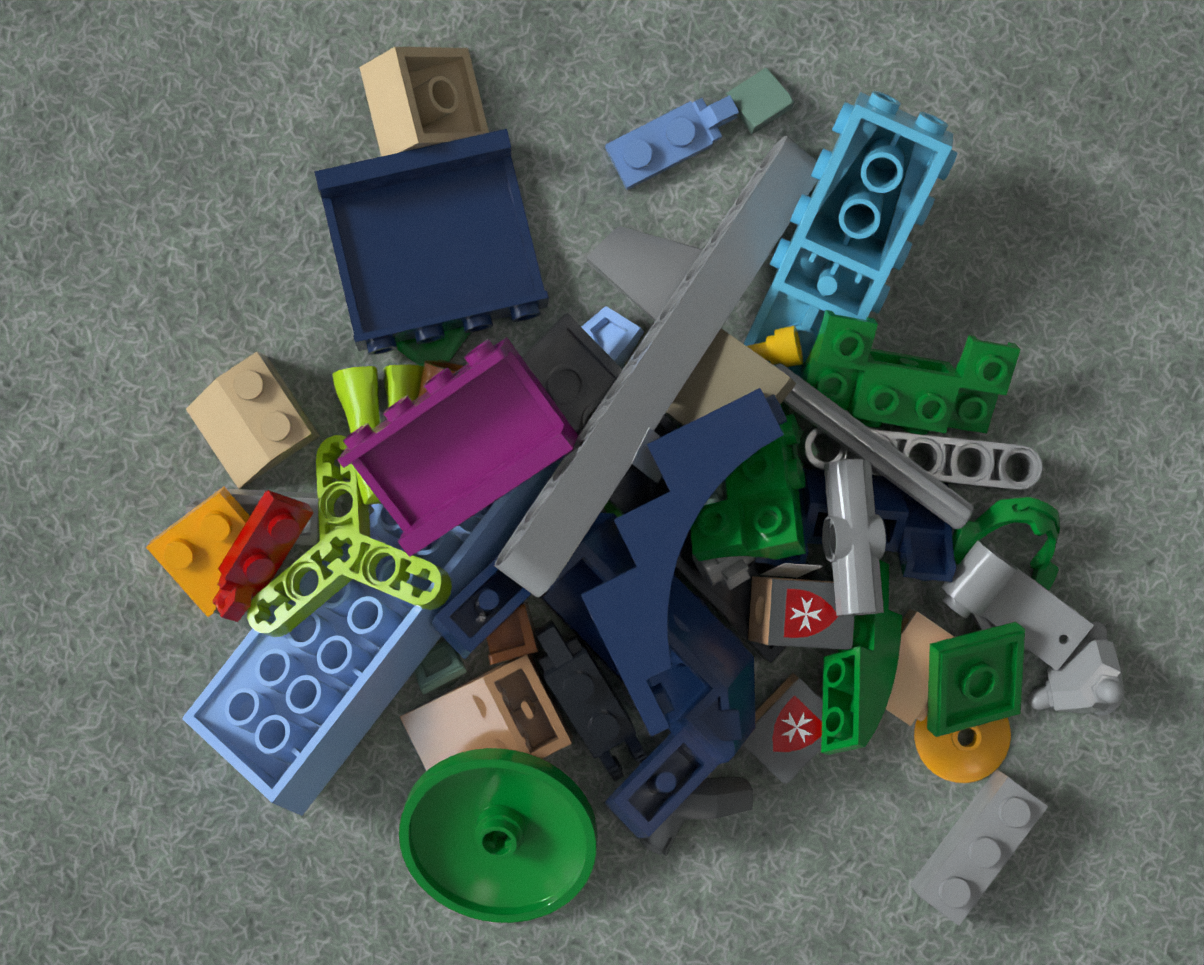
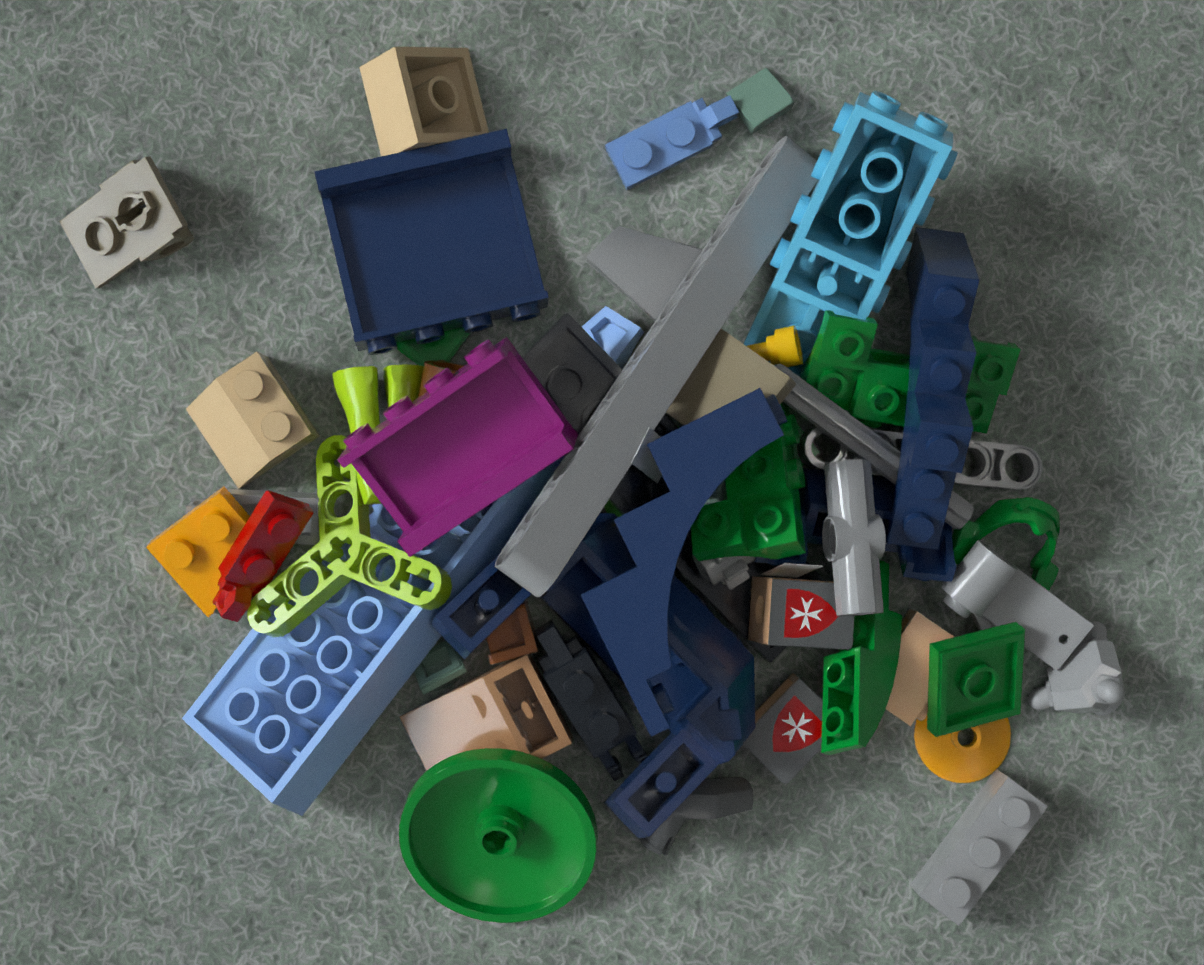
none -> piece [59,157,194,289]
none -> dark blue arch [886,227,979,550]

